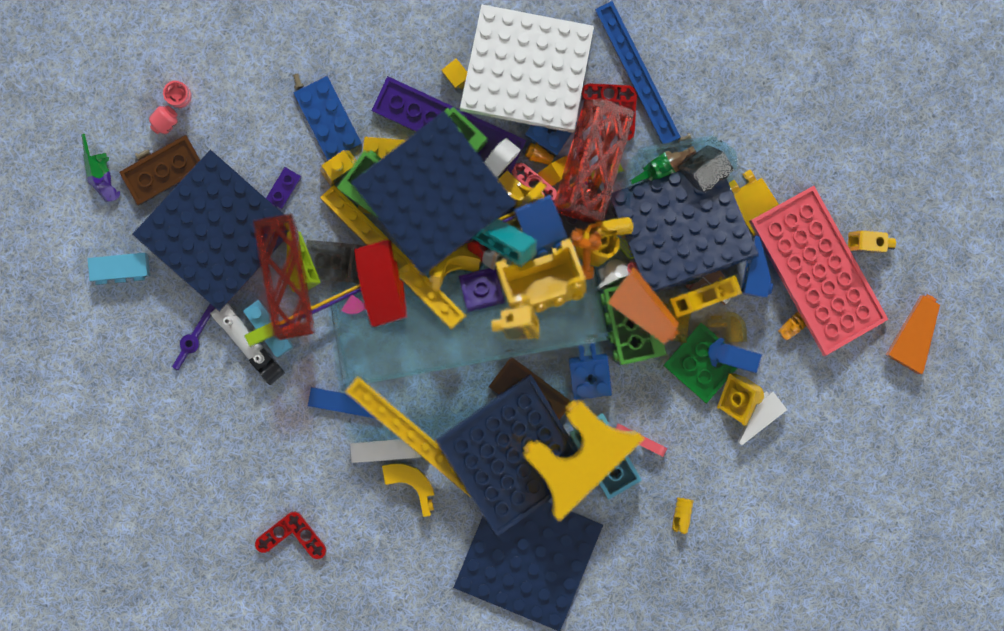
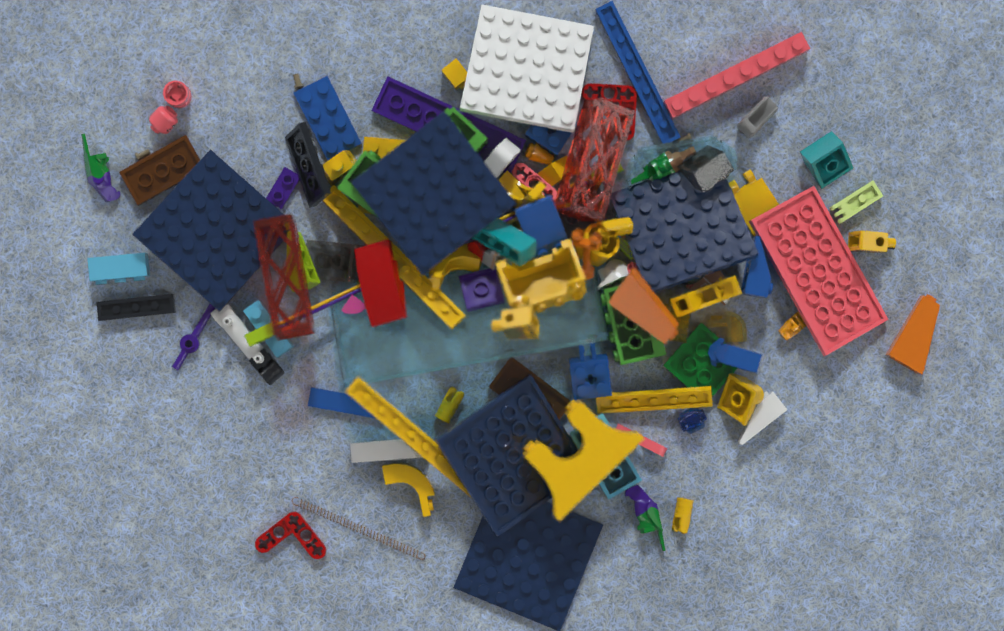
none -> black plate [96,294,176,321]
none -> black plate [285,122,331,208]
none -> medium nougat piece [292,497,426,560]
none -> yellow hinge [434,386,465,424]
none -> yellow plate [596,386,713,414]
none -> animal [625,484,666,551]
none -> coral brick [664,32,810,120]
none -> clear blue head [677,408,707,434]
none -> light grey animal [737,97,778,138]
none -> teal slope [800,131,853,189]
none -> yellowish green hinge [829,180,883,224]

